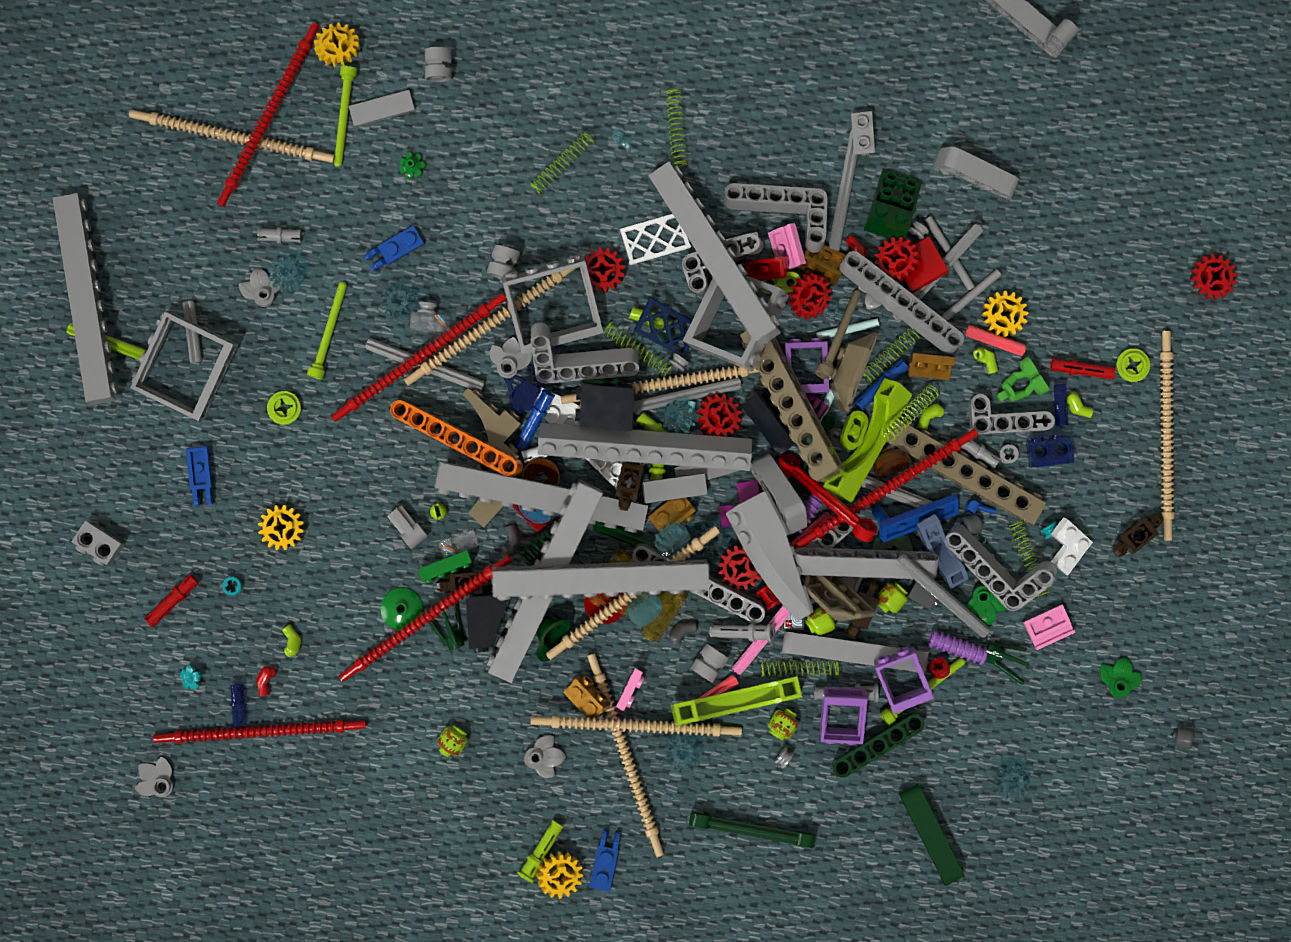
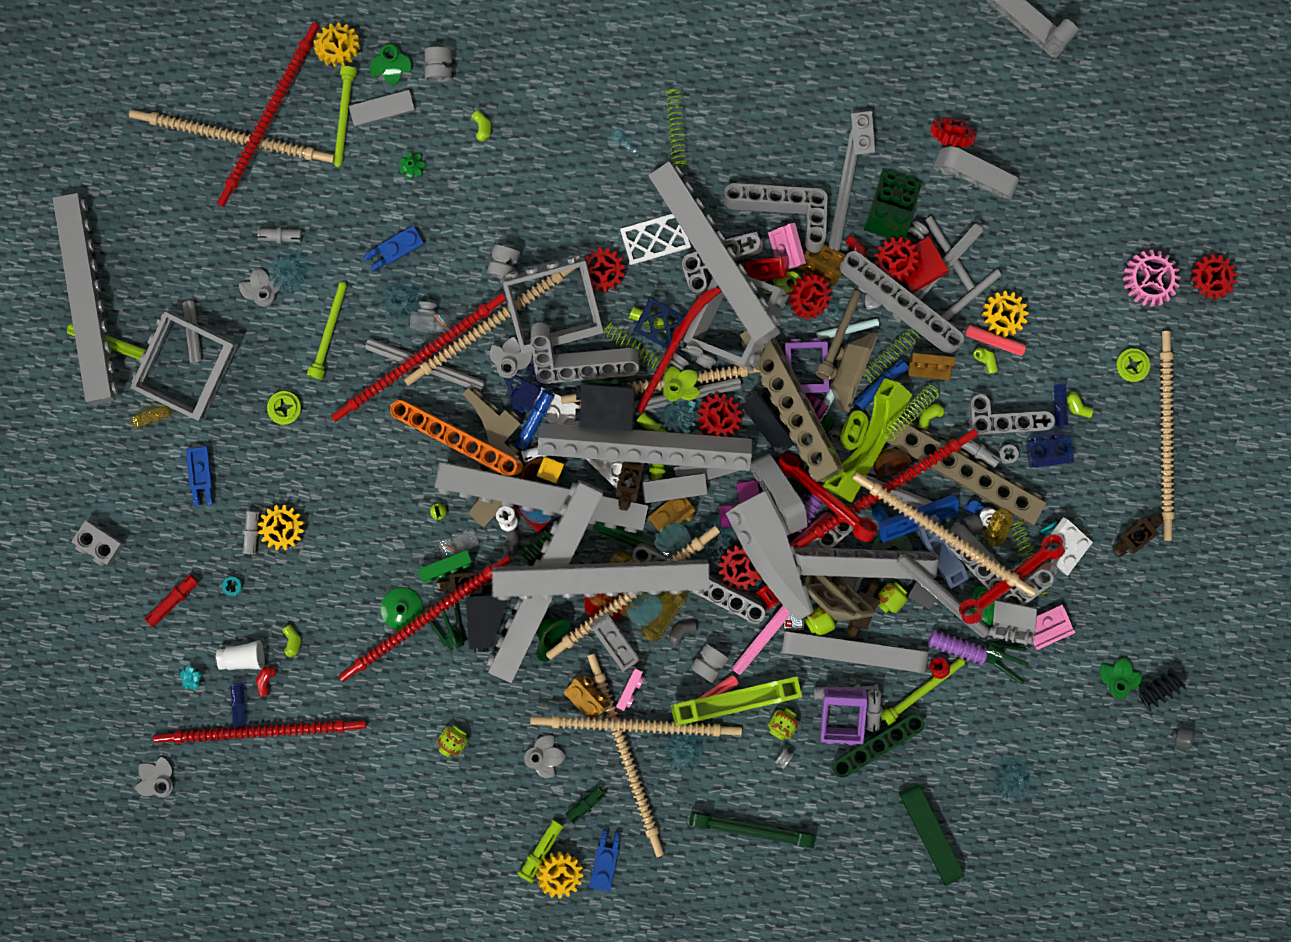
light grey piece [387,505,428,549] -> none
lime piece [530,132,594,194] -> none
light grey pin [709,623,775,642] -> none
lime piece [762,661,839,677] -> none
medium lavender window [874,646,934,713] -> none
bright green piece [996,356,1050,402] -> none
red pin [1050,358,1115,380] -> none
none -> clear yellow beam [130,406,171,429]
none -> white plant [216,640,265,670]
none -> light grey pin [242,511,260,554]
none -> green plate [370,44,411,86]
none -> lime arm [471,110,491,142]
none -> white bush [496,506,518,532]
none -> yellow tile [537,456,564,484]
none -> dark green pin [565,786,606,824]
none -> light grey tile [590,613,640,672]
none -> red piece [635,288,722,414]
none -> lime plate [663,366,701,401]
none -> light grey plate [681,344,716,369]
none -> tan hose [852,472,1037,597]
none -> light grey pin [866,689,883,731]
none -> red gear [930,117,976,148]
none -> red piece [959,535,1065,624]
none -> white plate [979,508,1000,528]
none -> clear yellow beam [985,509,1014,547]
none -> light grey hinge [989,600,1037,646]
none -> bright pink gear [1123,250,1181,307]
none -> black piece [1138,669,1187,712]

